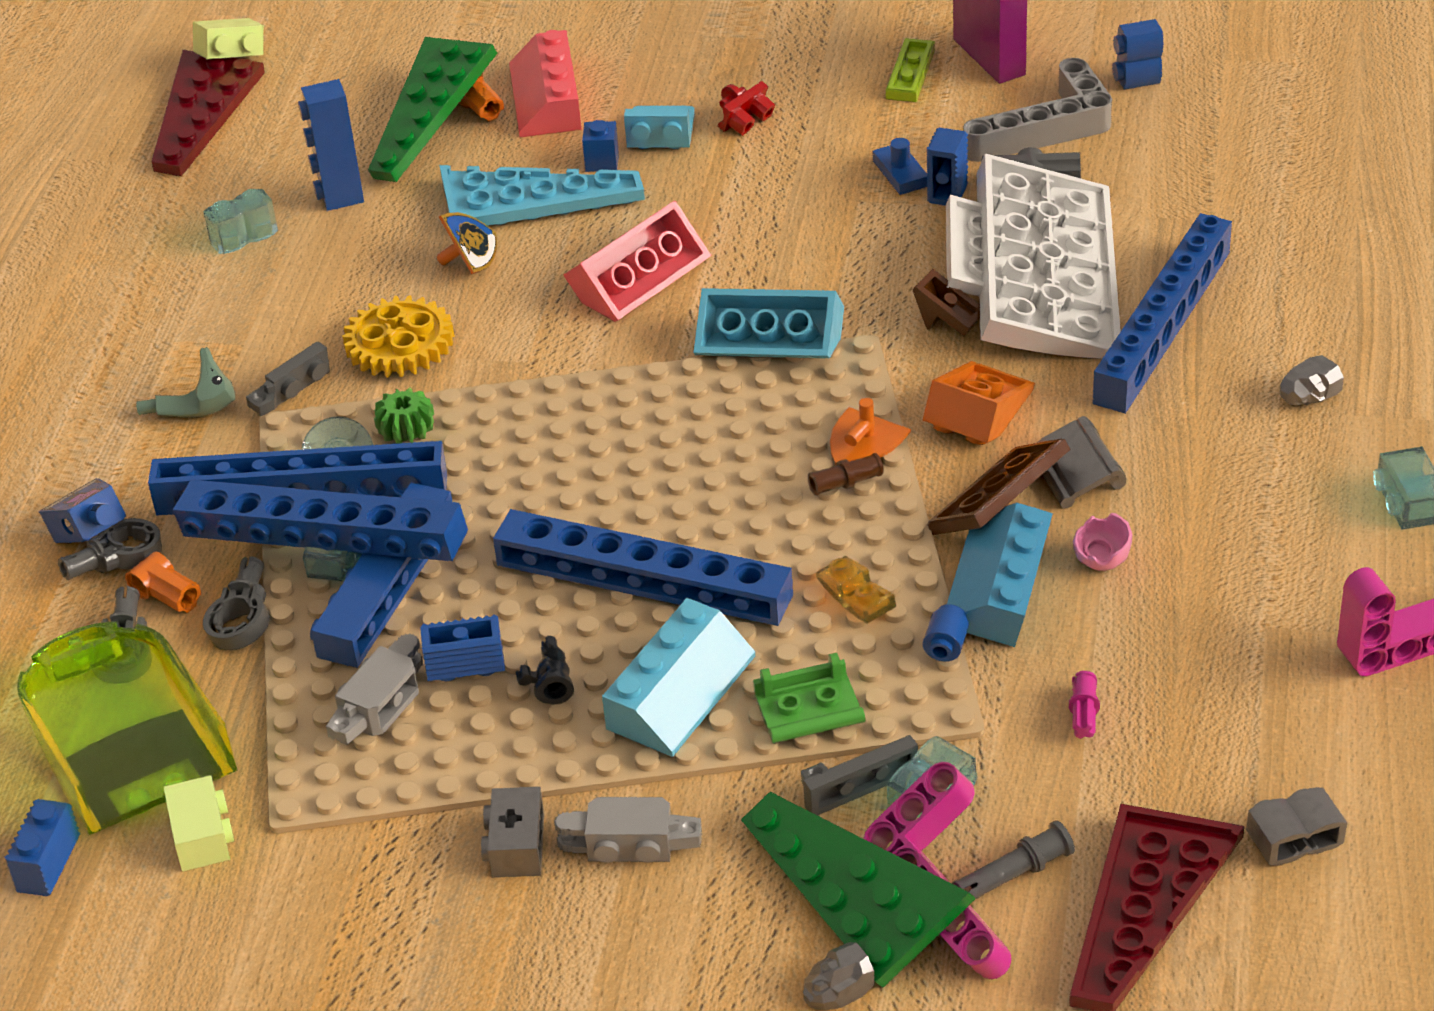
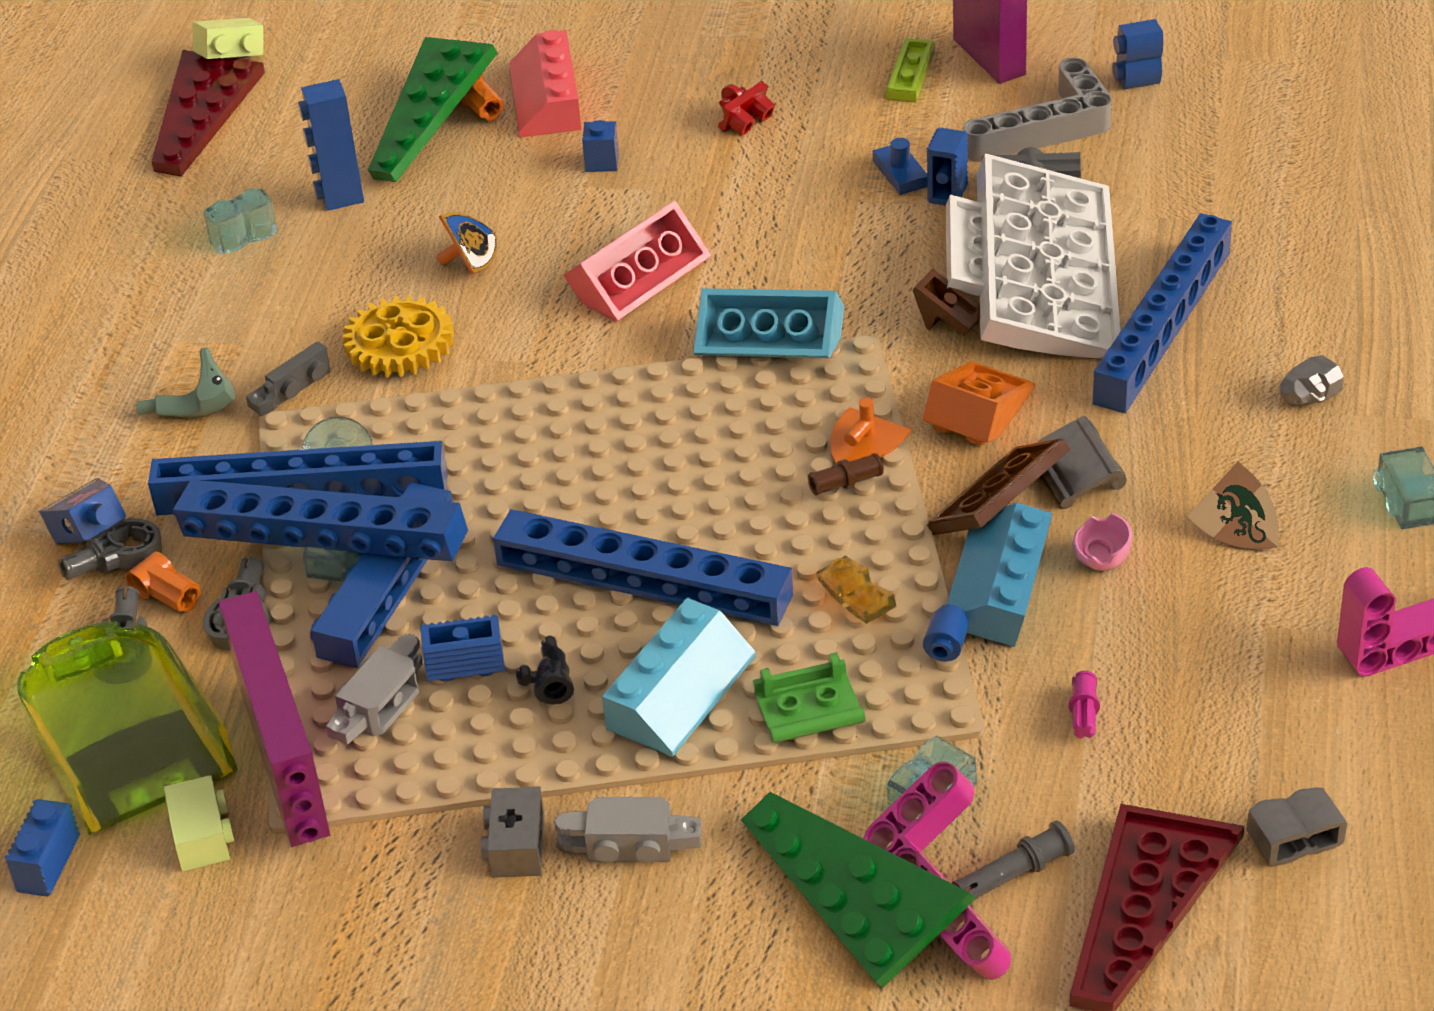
bright green gear [374,387,434,443] -> none
medium azure wing [439,165,645,226] -> none
medium azure bracket [624,106,695,149] -> none
dark grey hinge [801,735,919,815] -> none
flat silver rock [803,942,874,1011] -> none
none -> magenta brick [218,591,331,847]
none -> shield [1187,461,1278,550]

